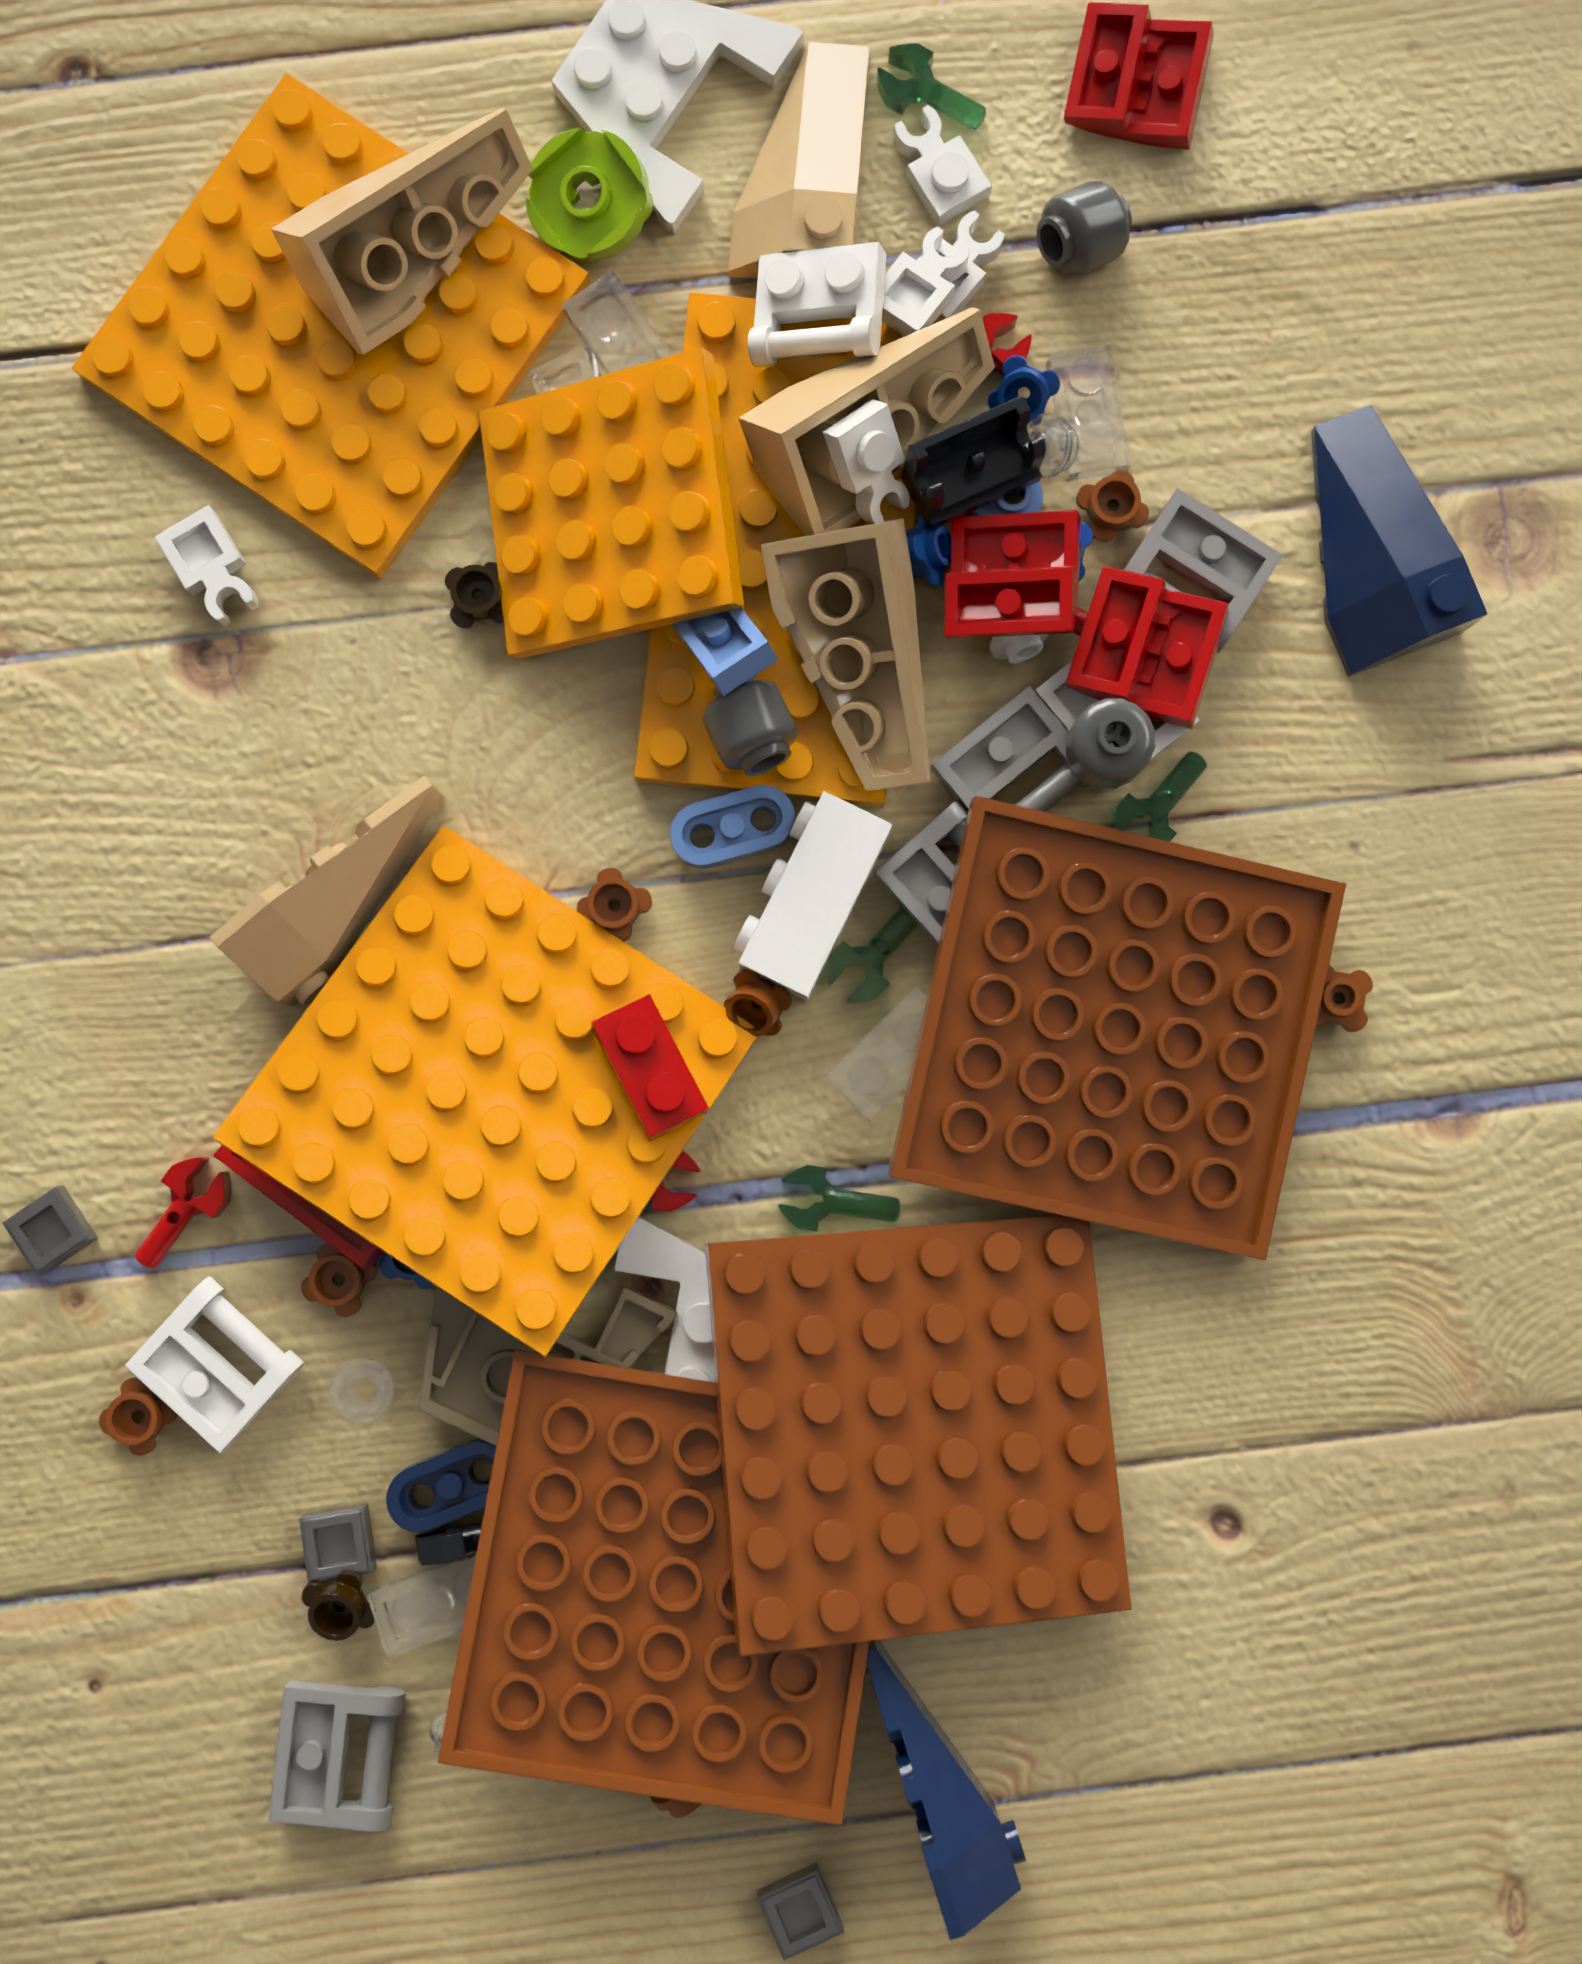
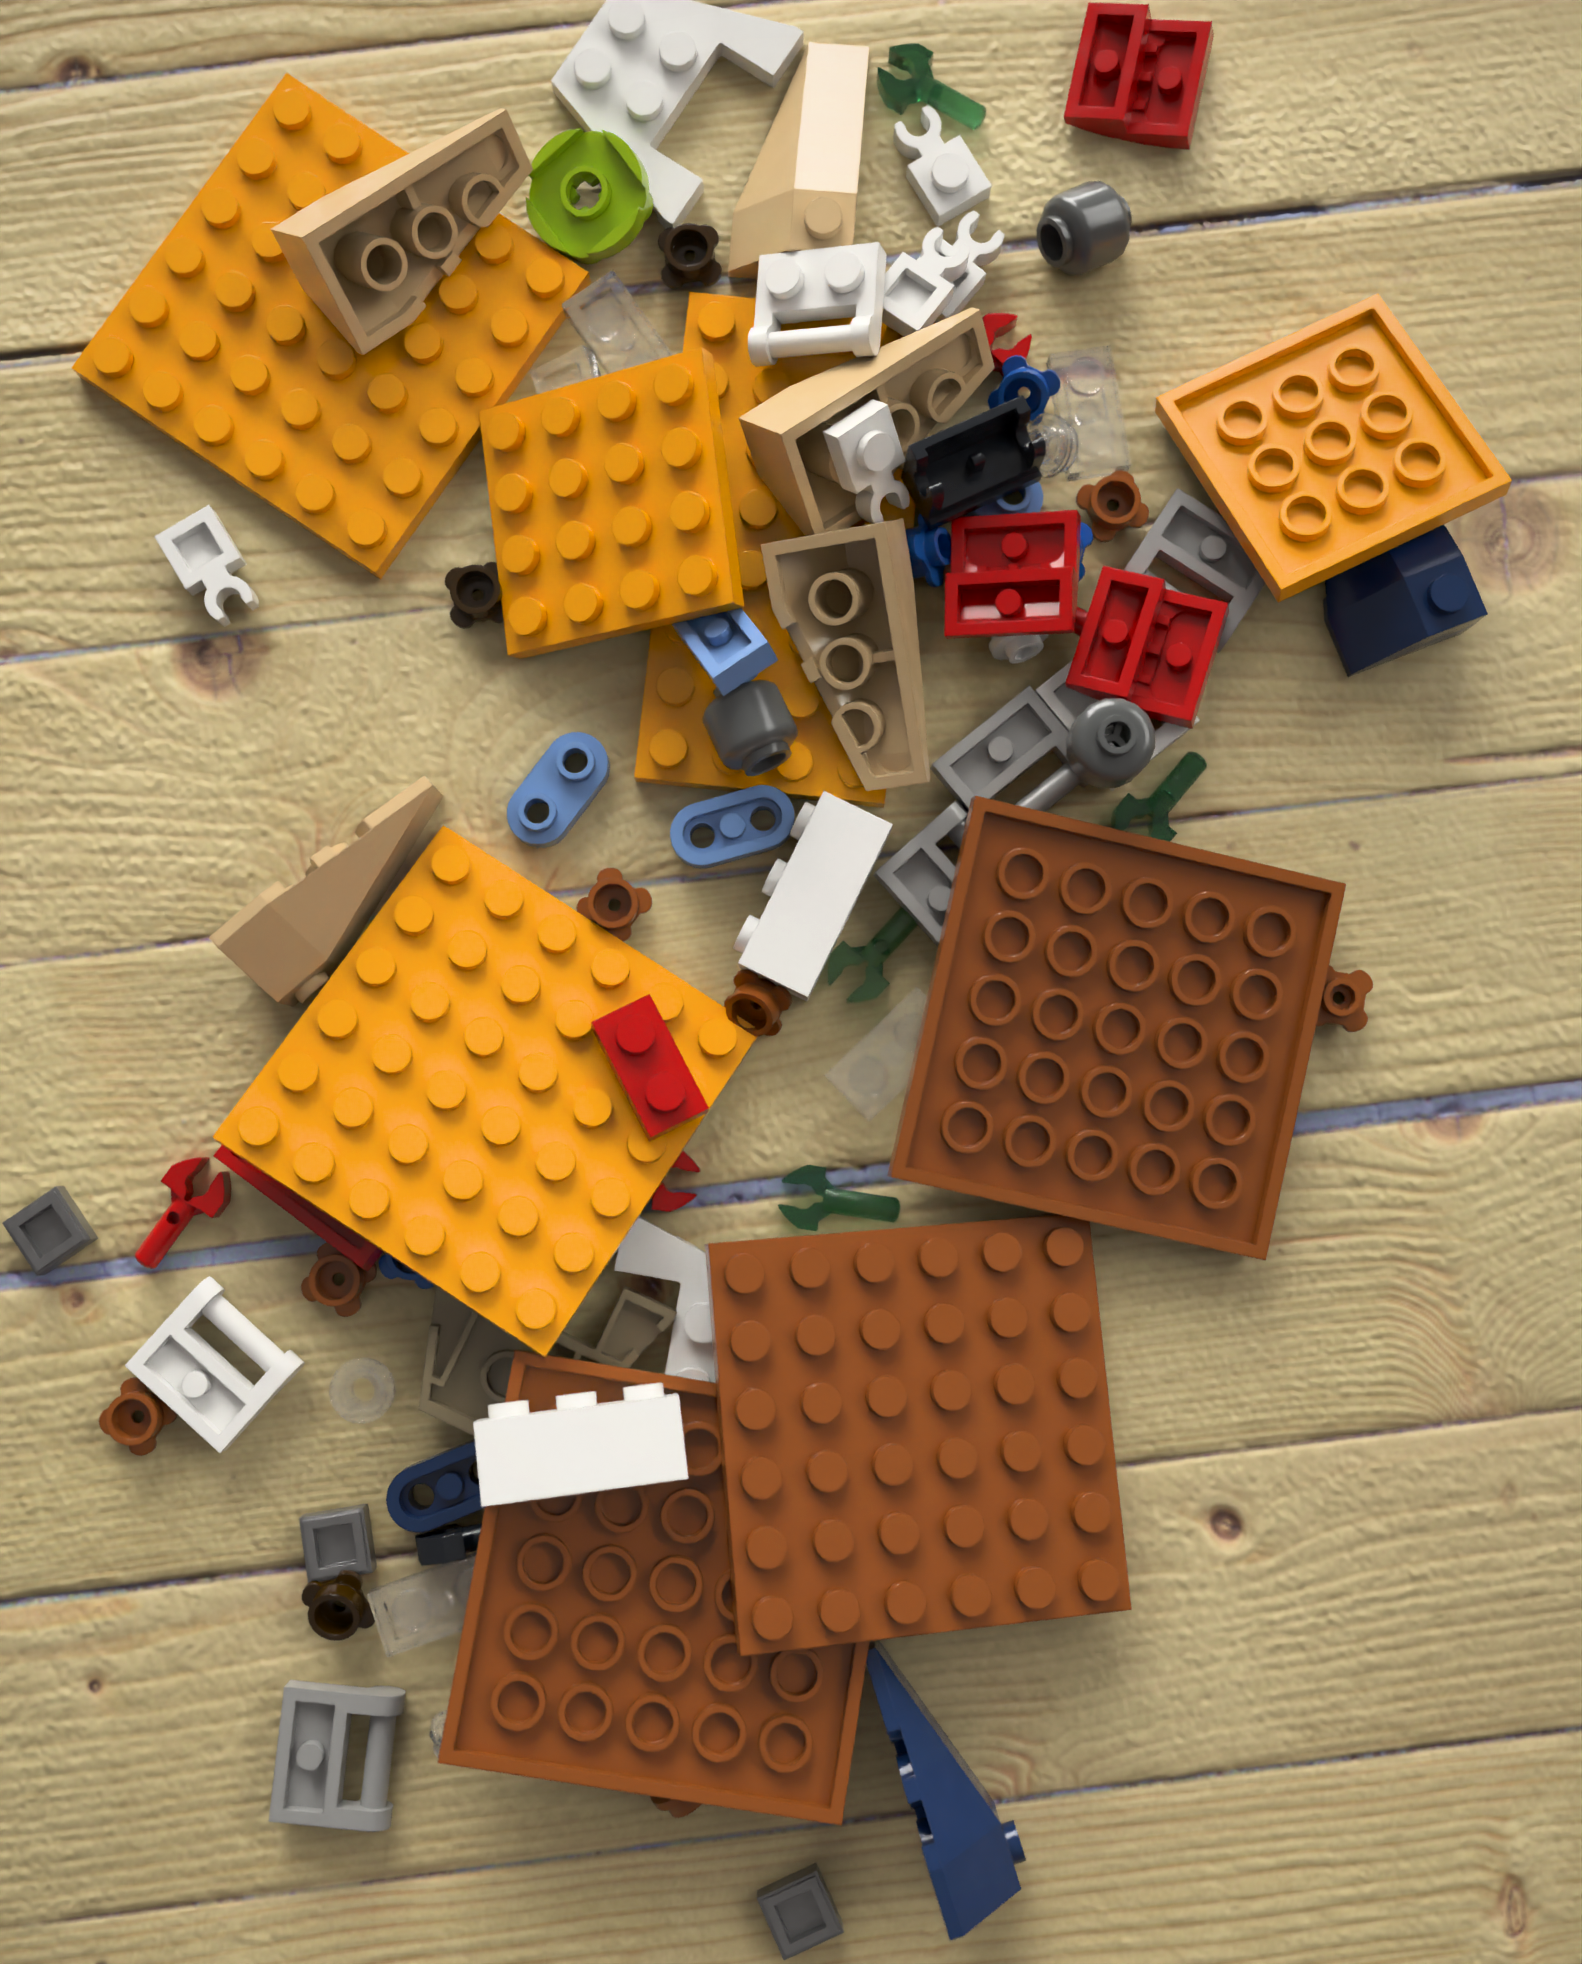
none -> white brick [473,1382,688,1507]
none -> medium blue plate [507,732,610,848]
none -> dark brown plate [658,223,722,289]
none -> light orange plate [1155,294,1512,603]

